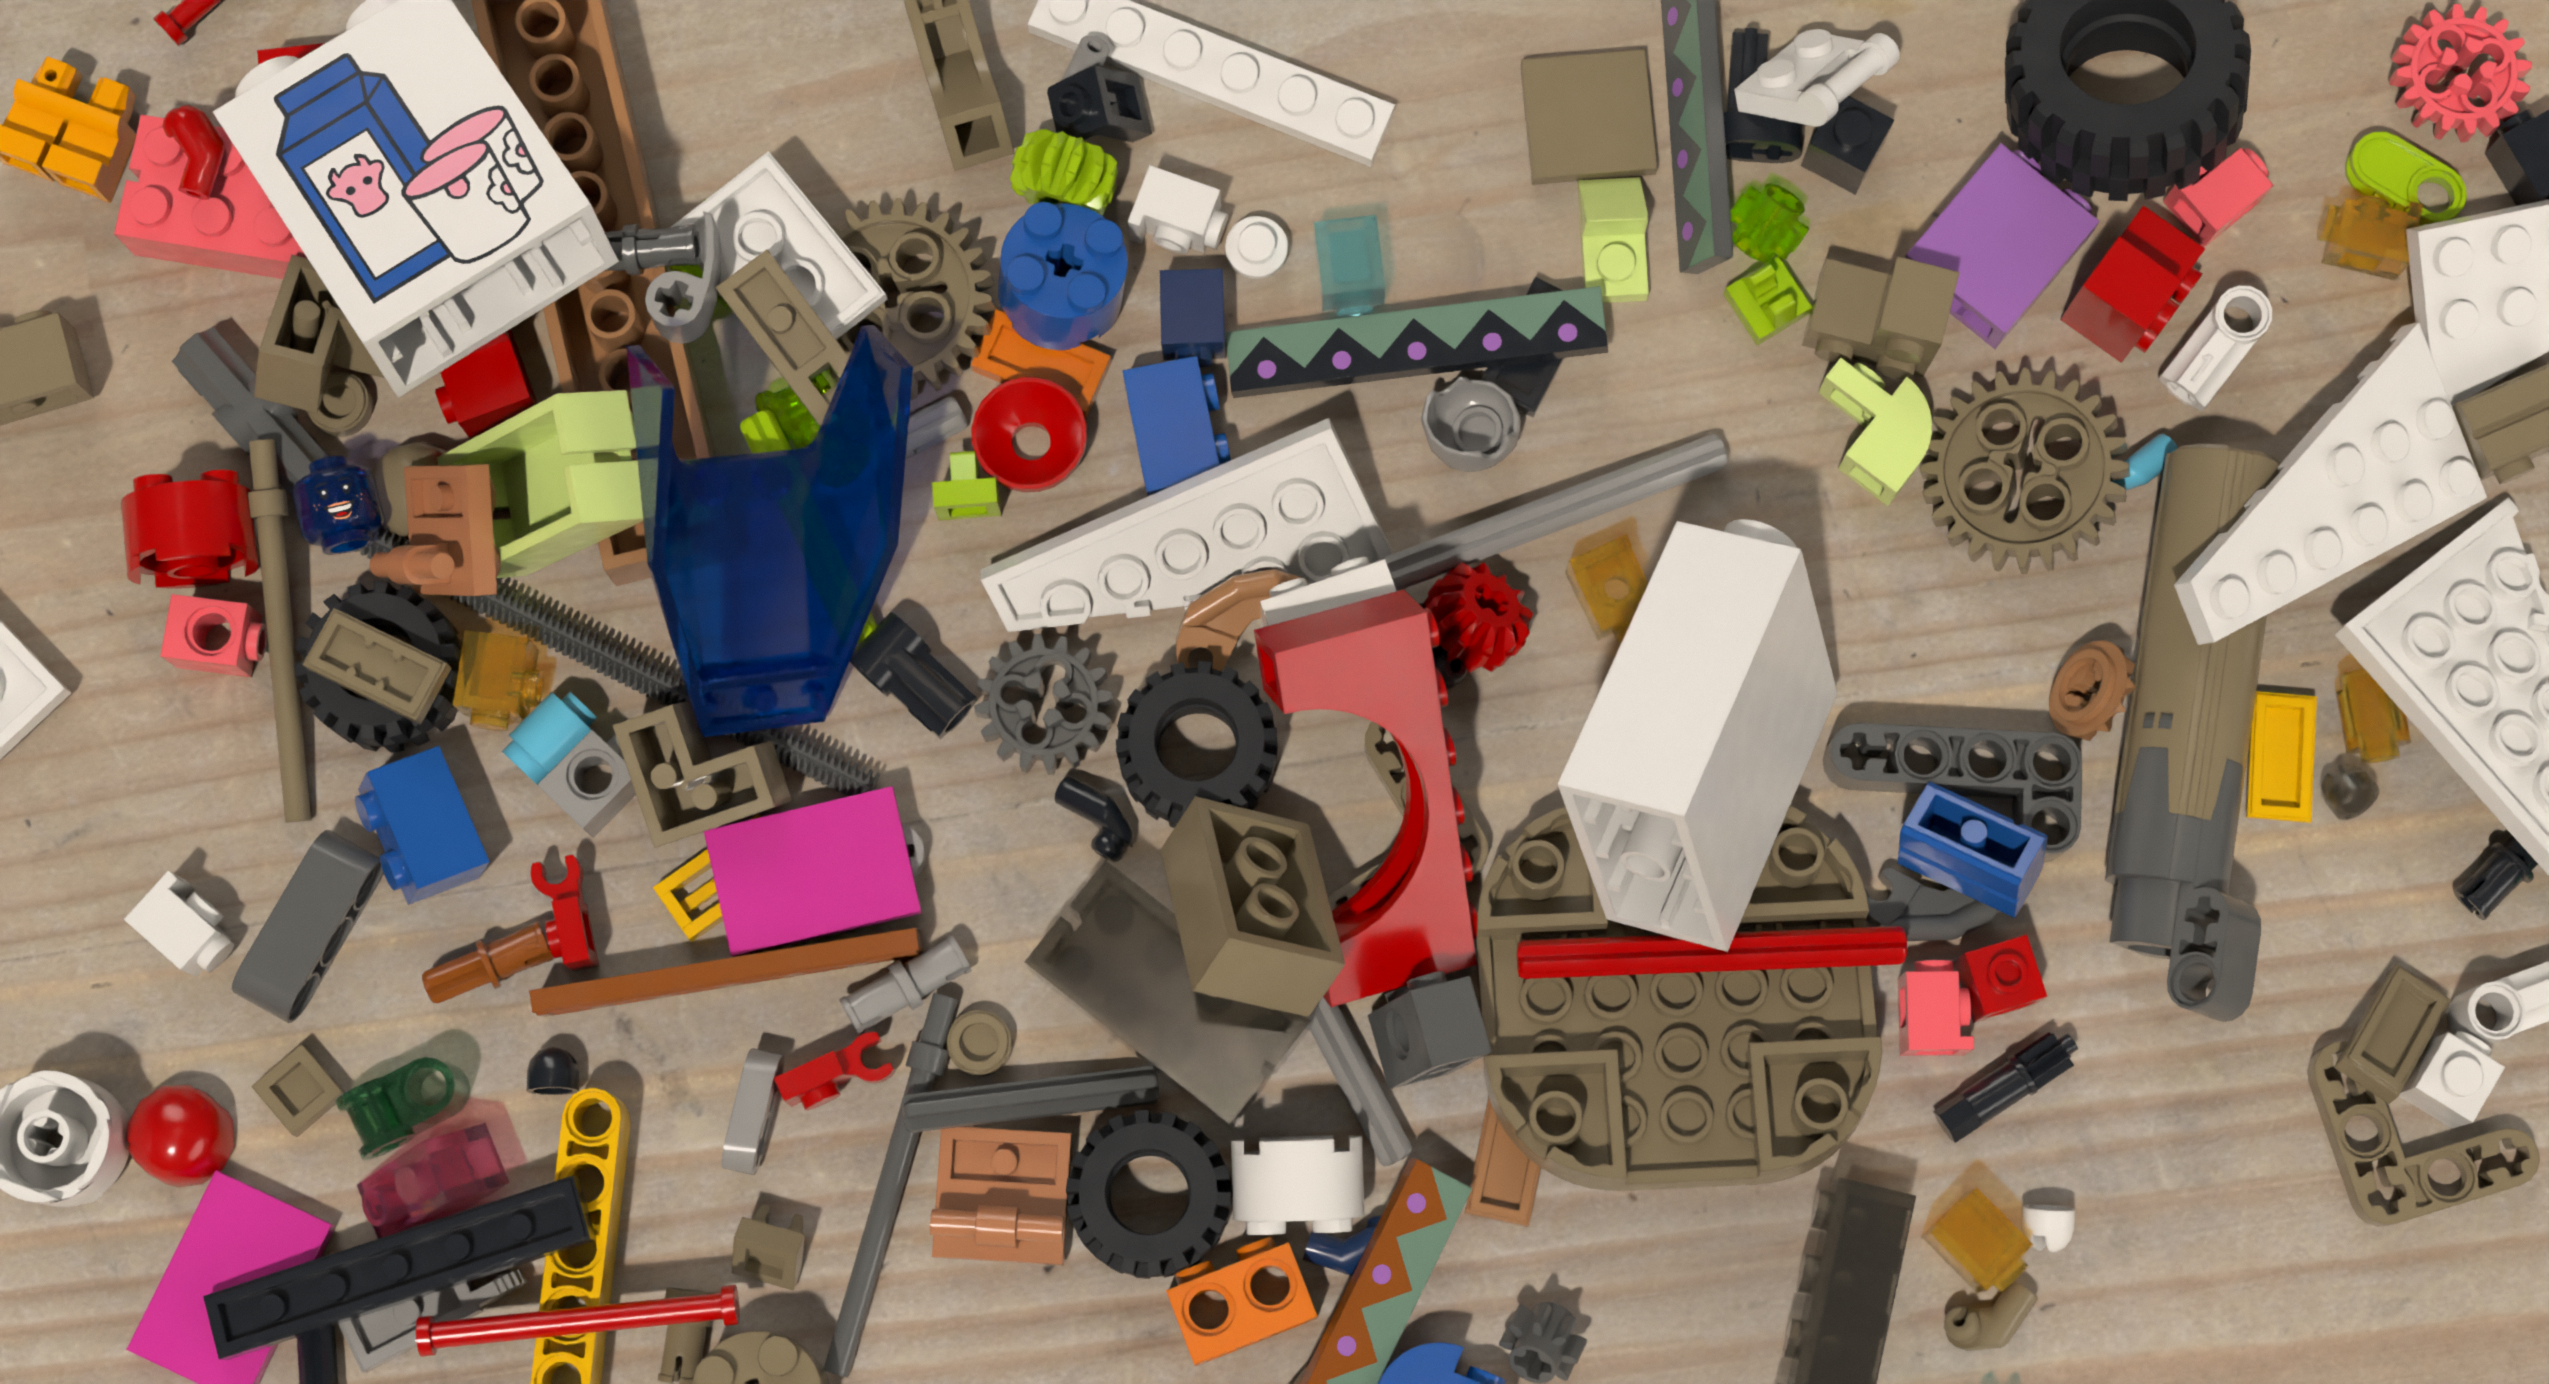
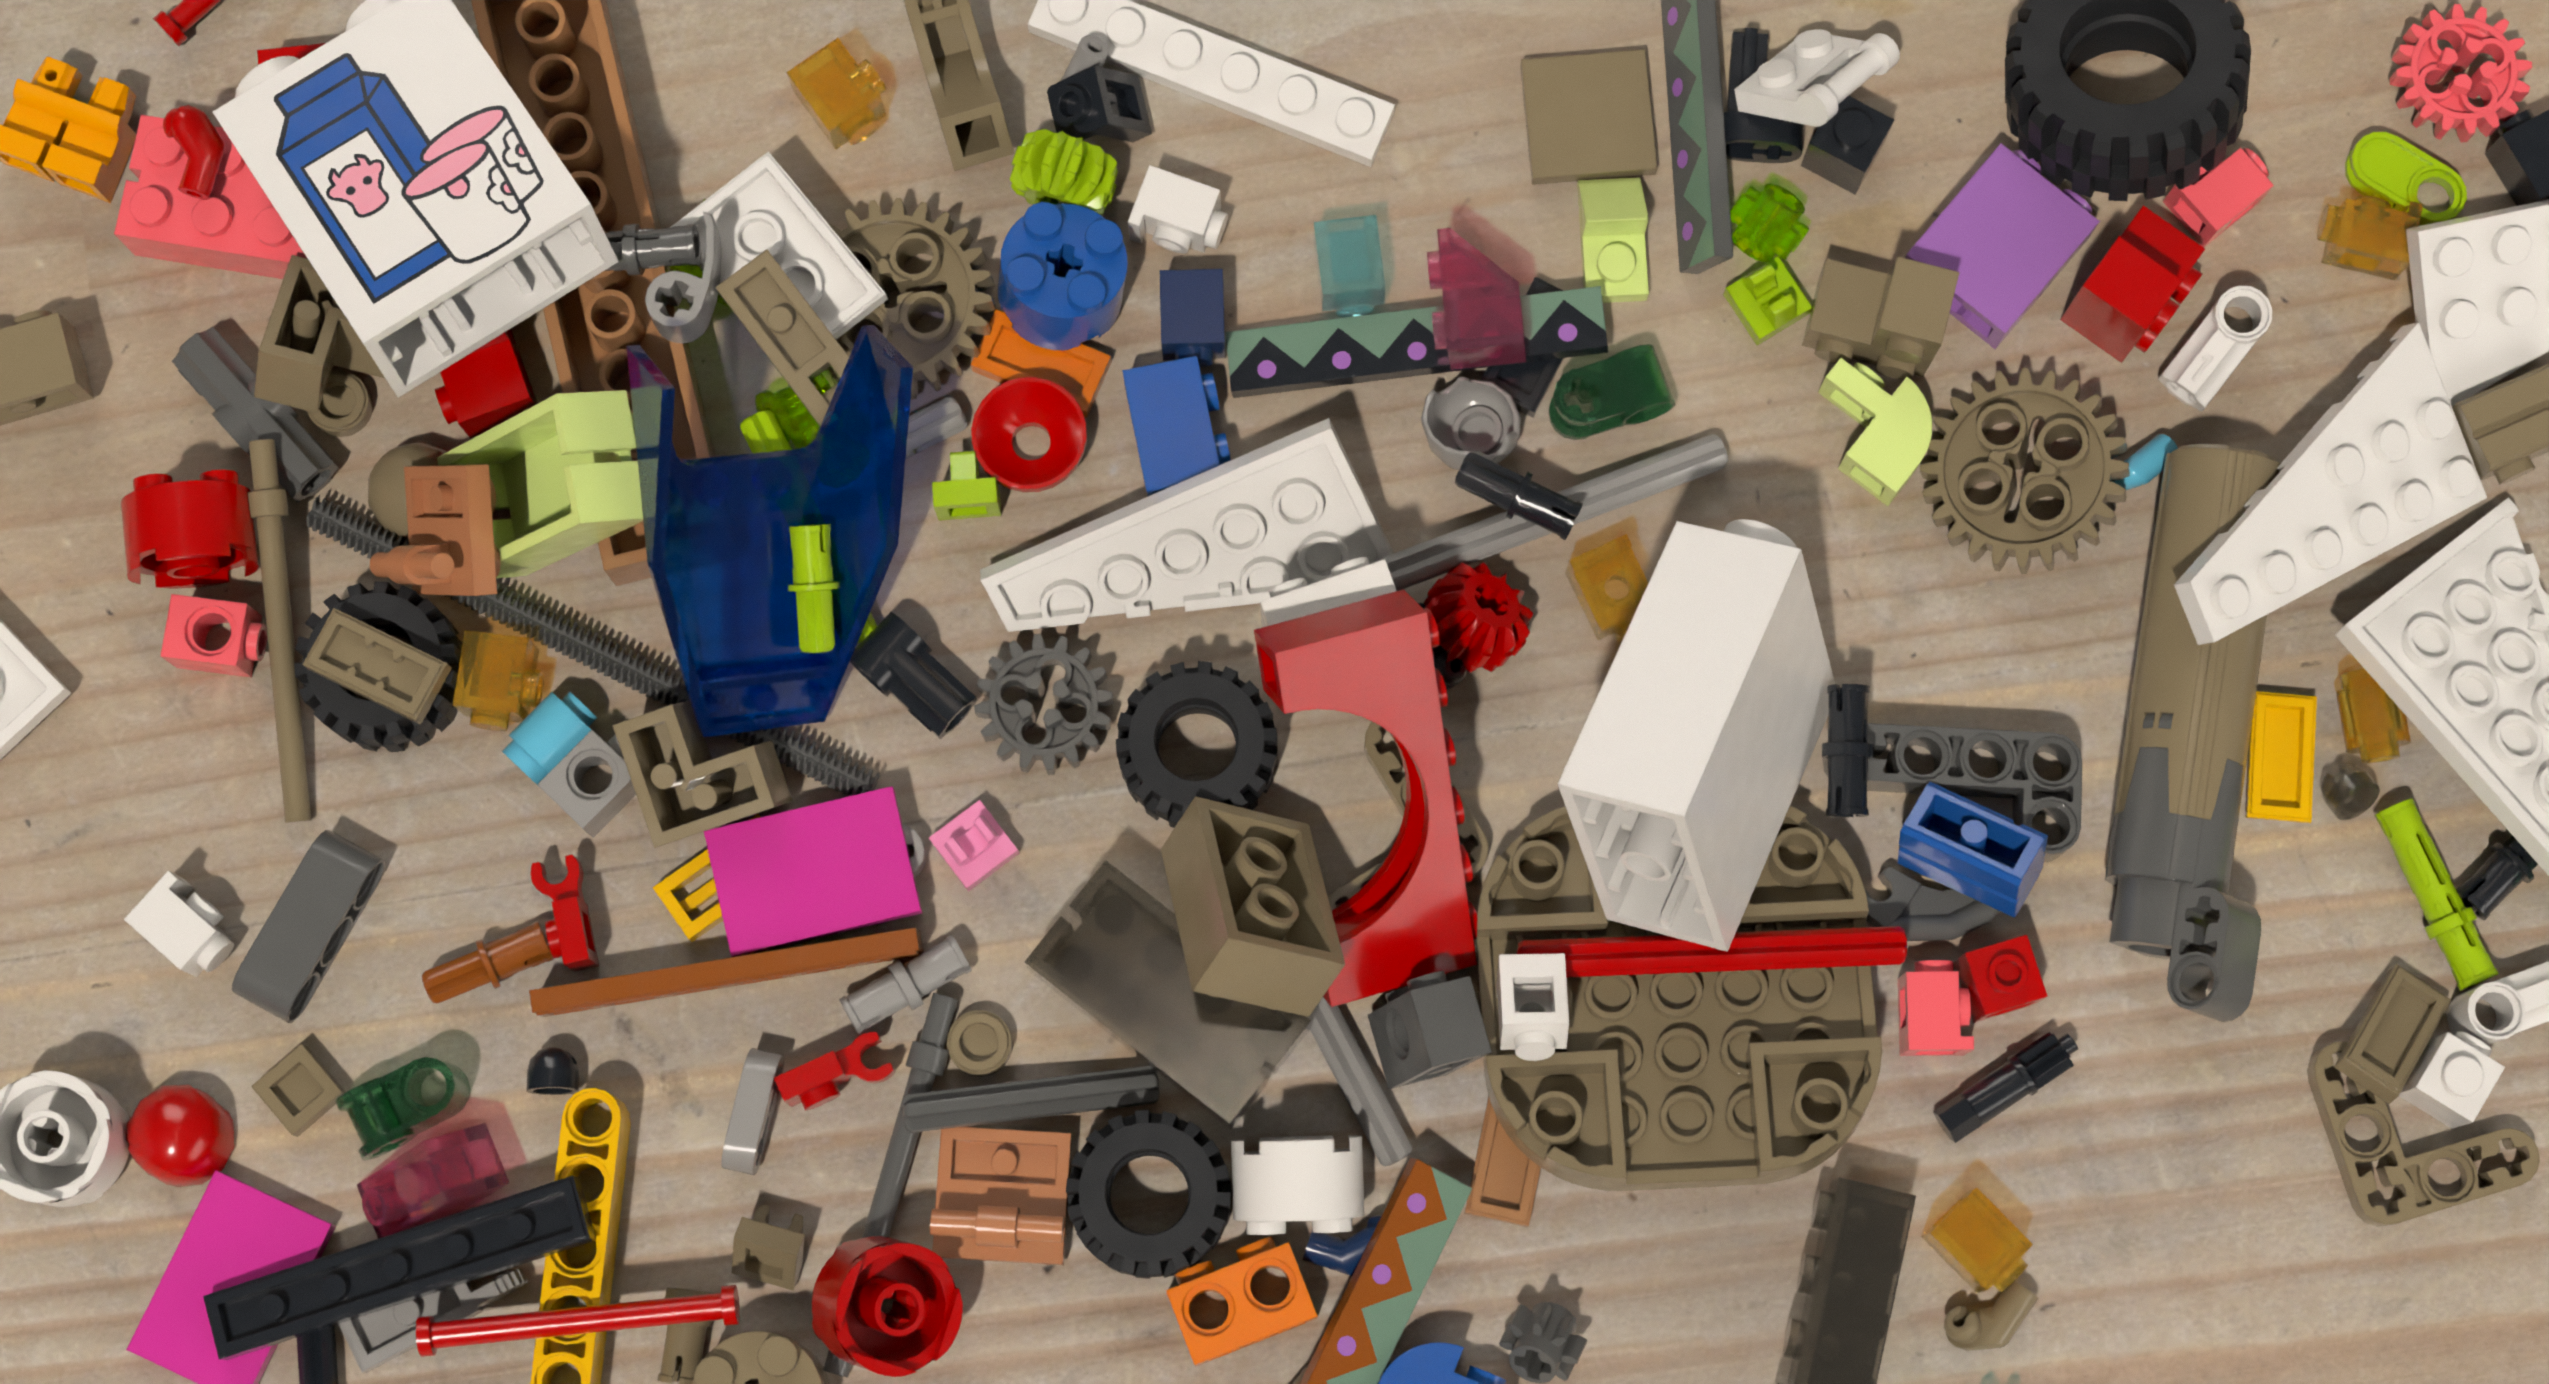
clear blue head [292,456,384,555] -> none
blue brick [355,746,490,905] -> none
black arm [1055,775,1134,863] -> none
medium nougat piece [1176,569,1309,671] -> none
white plate [1225,216,1288,279] -> none
white hinge [2022,1204,2075,1253] -> none
medium nougat gear [2049,640,2136,742] -> none
none -> clear yellow brick [786,38,887,150]
none -> lime axle [788,524,839,653]
none -> red brick [812,1236,963,1377]
none -> bright pink tile [929,800,1020,892]
none -> clear pink slope [1427,228,1527,369]
none -> black axle [1455,453,1583,540]
none -> white brick [1496,953,1569,1061]
none -> clear green piece [1548,344,1676,440]
none -> black pin [1822,684,1874,817]
none -> lime pin [2374,798,2499,991]

